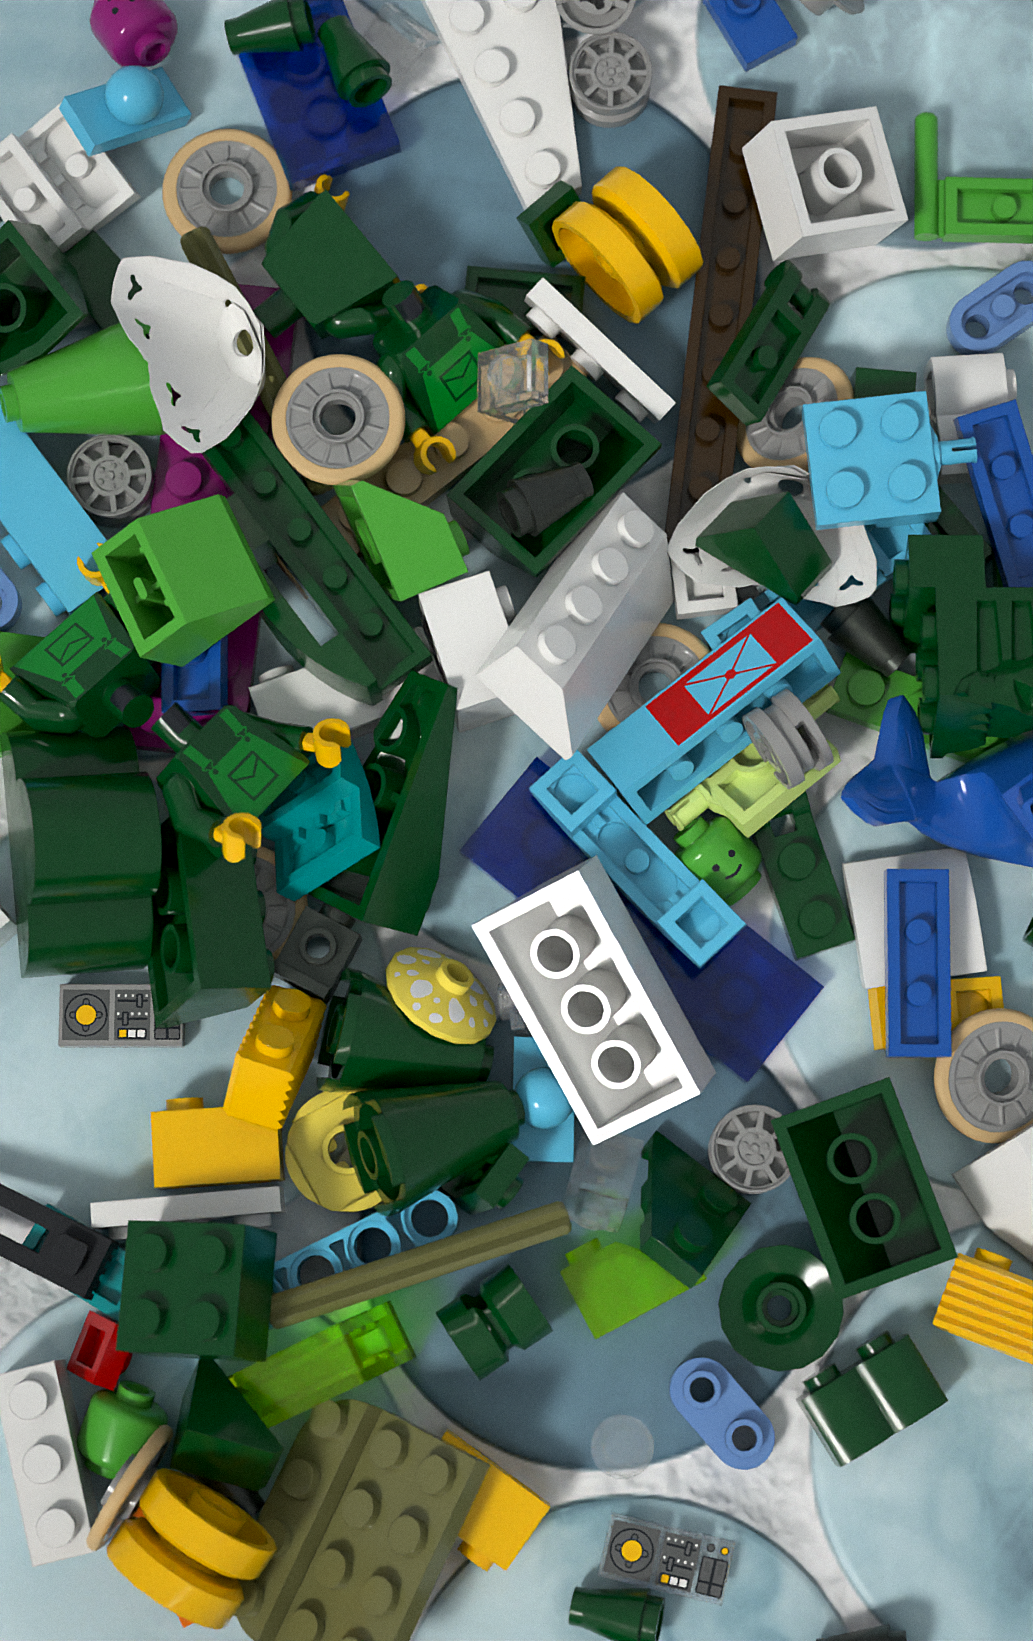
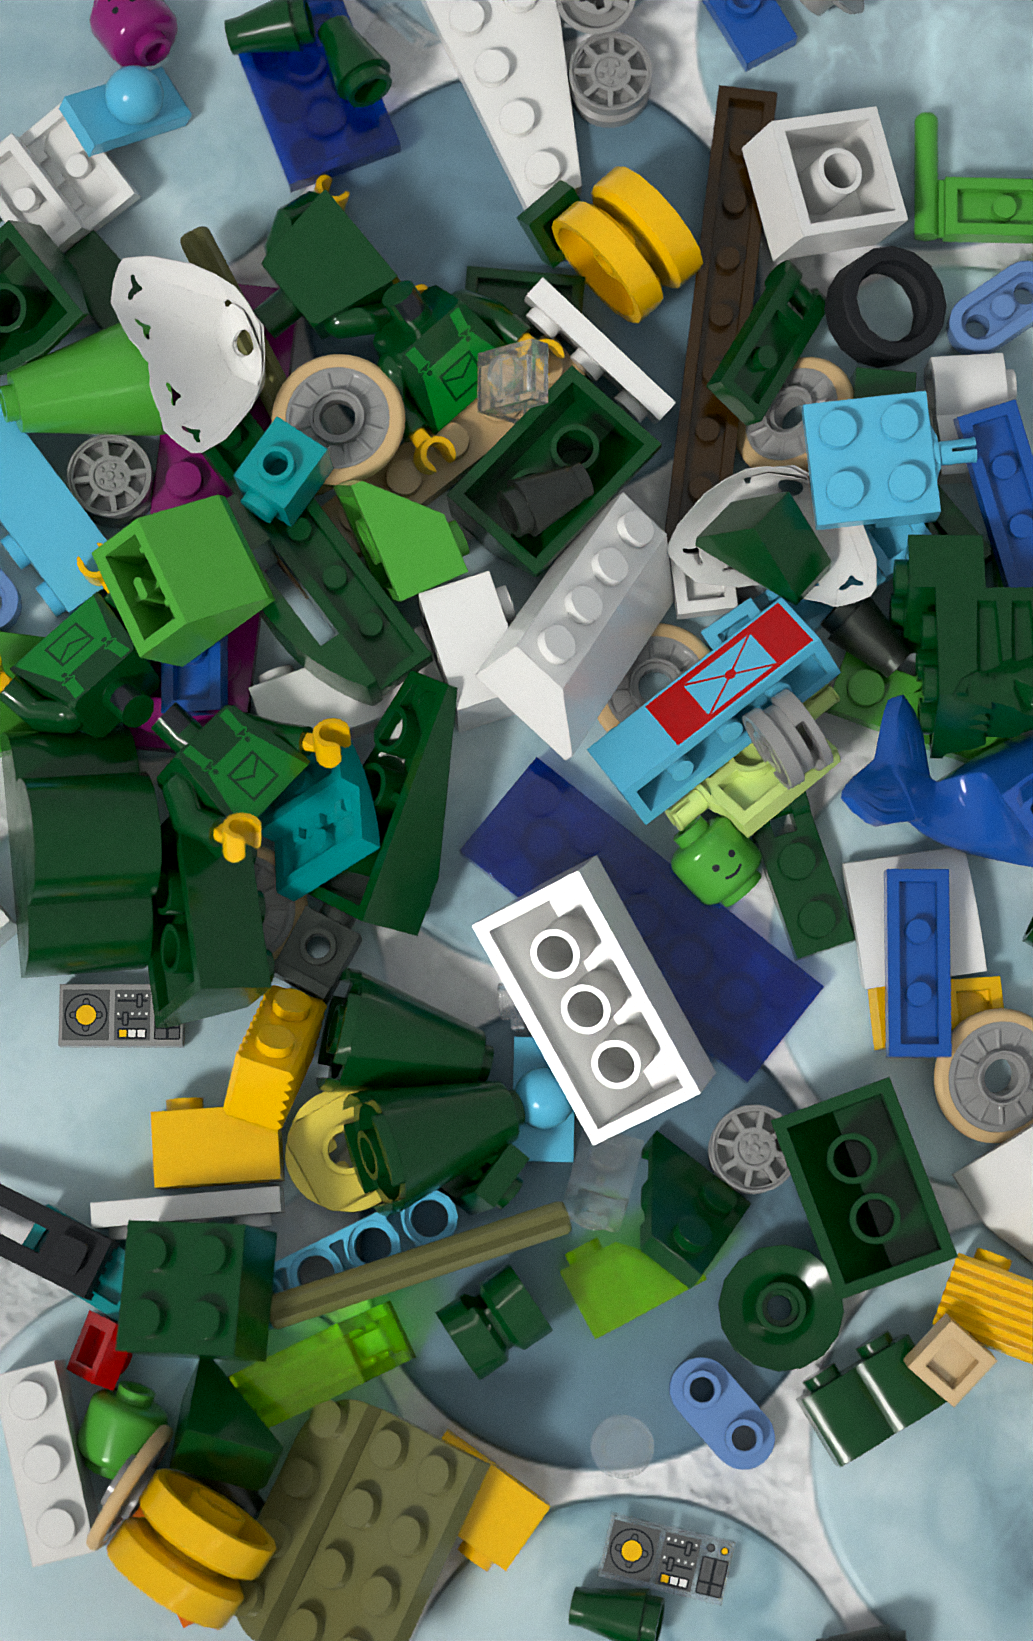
light grey wheel [162,129,292,254] -> none
light yellow dish [385,947,496,1044] -> none
medium azure slope [529,750,746,968] -> none
none -> teal brick [233,416,334,527]
none -> black tyre [824,246,947,368]
none -> tan plate [903,1313,997,1407]

